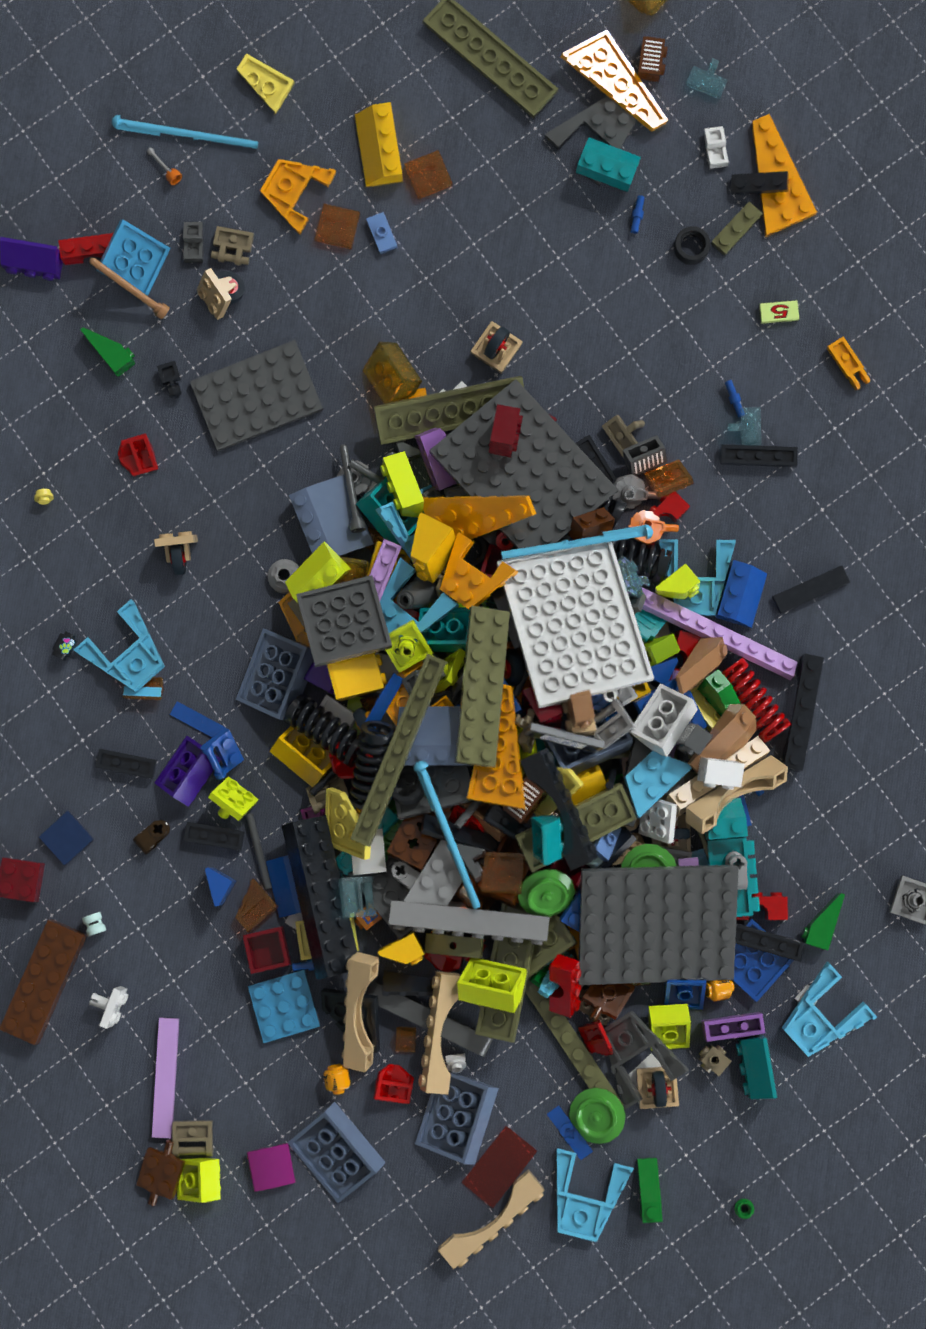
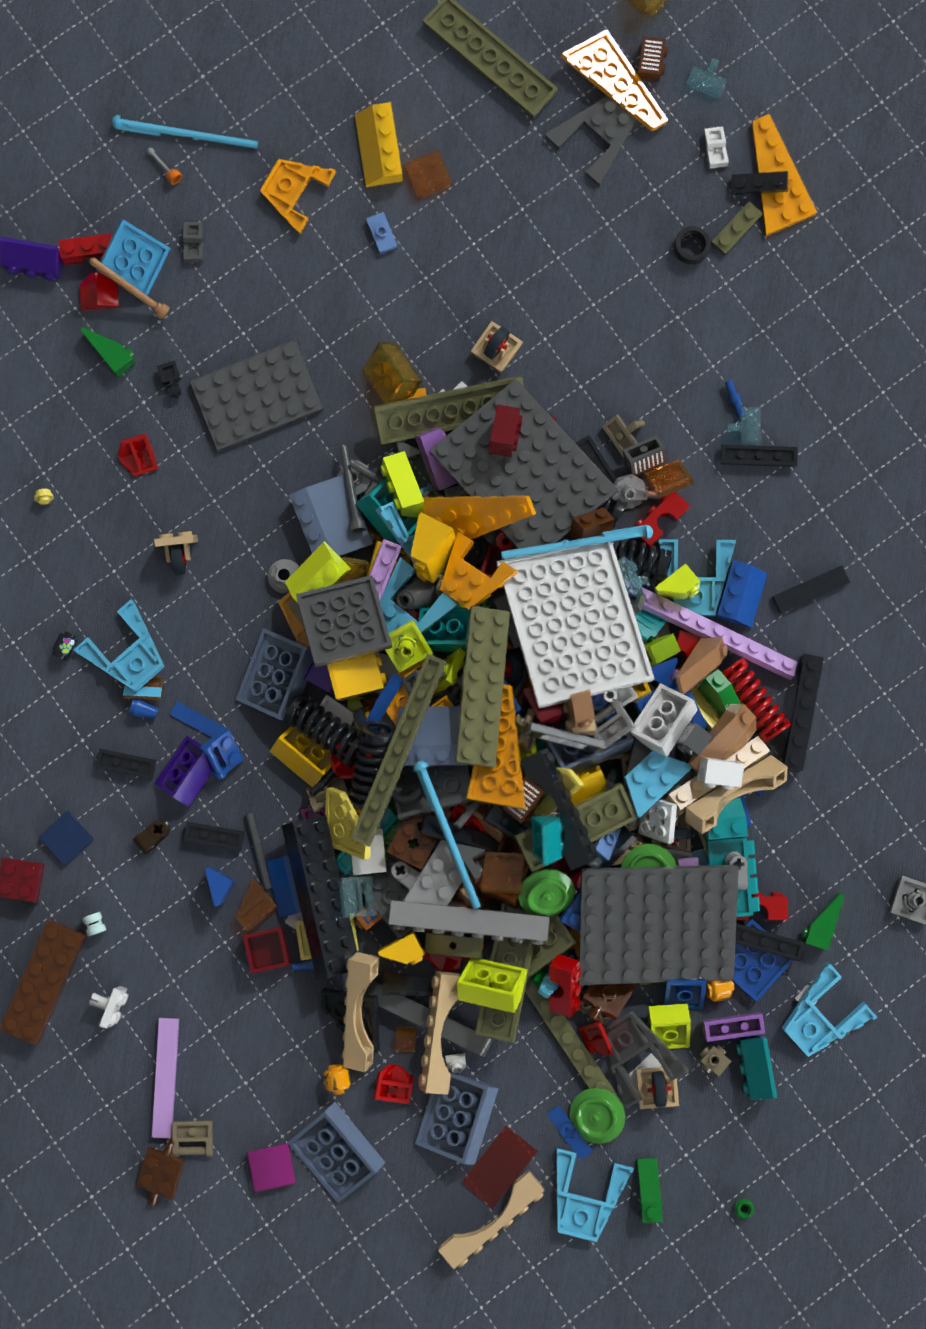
neon yellow slope [177,1158,221,1203] -> none
tan plate [197,268,245,320] -> none
neon yellow plate [208,776,259,821] -> none
dark tan plate [211,226,254,266] -> none
light yellow wing [237,54,295,114] -> none
dark azure plate [248,970,320,1043] -> none
clear orange plate [315,204,361,250] -> none
teal slope [576,137,641,192] -> none
orange piece [628,510,679,544] -> none
blue bar [631,195,645,234] -> none
yellowish green tile [759,301,799,324] -> none
light orange hinge [827,337,870,390] -> none
none -> red slope [79,272,119,310]
none -> blue cone [129,698,159,719]

